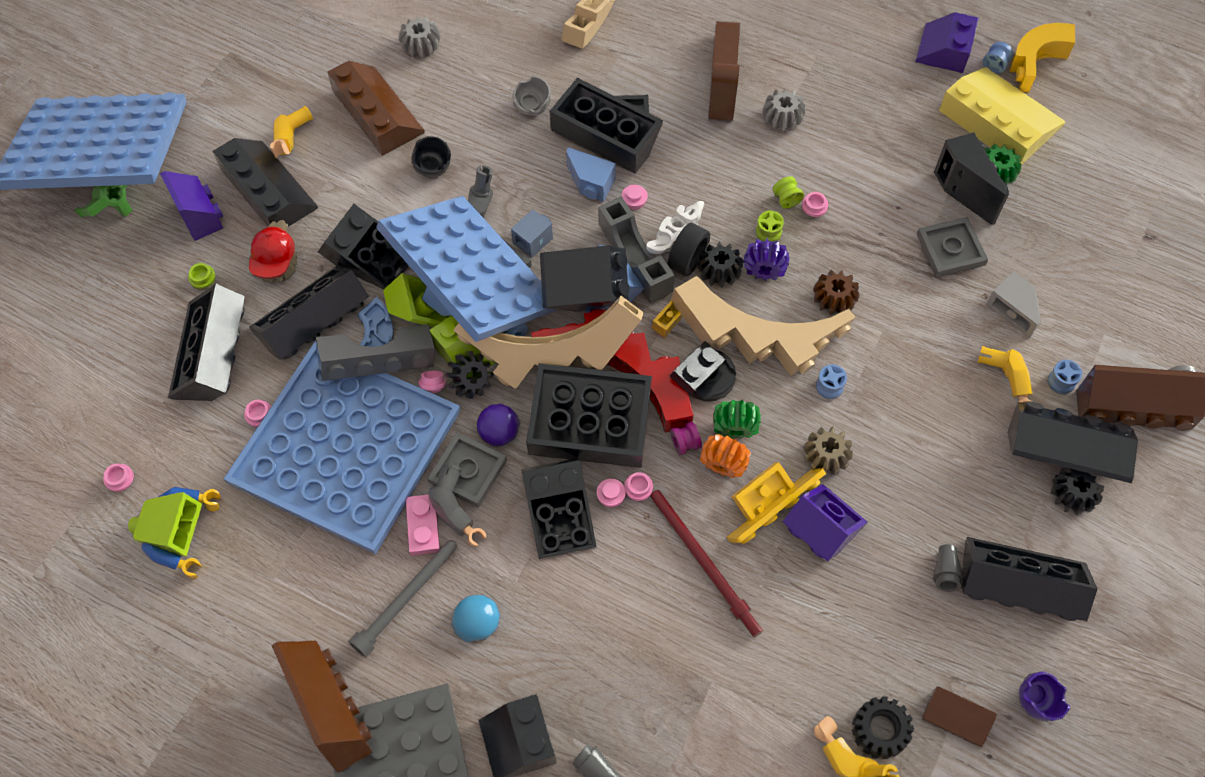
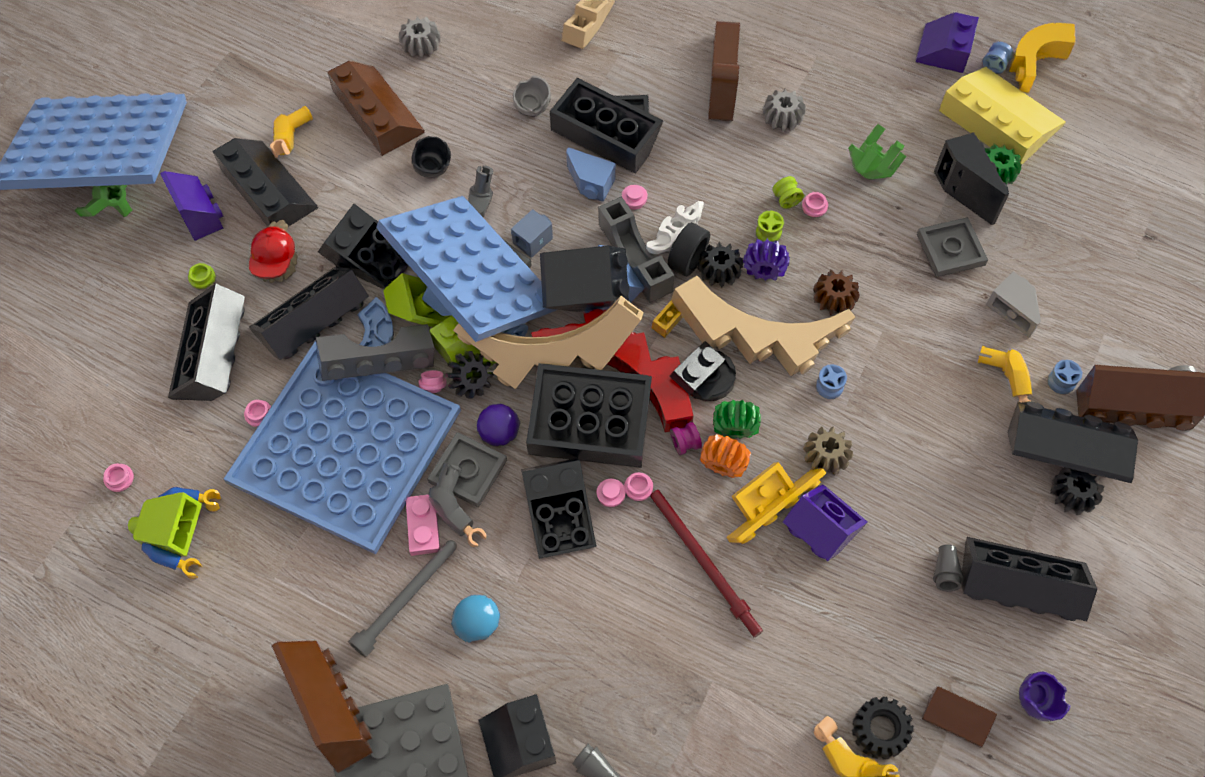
none -> bright green piece [848,124,907,179]

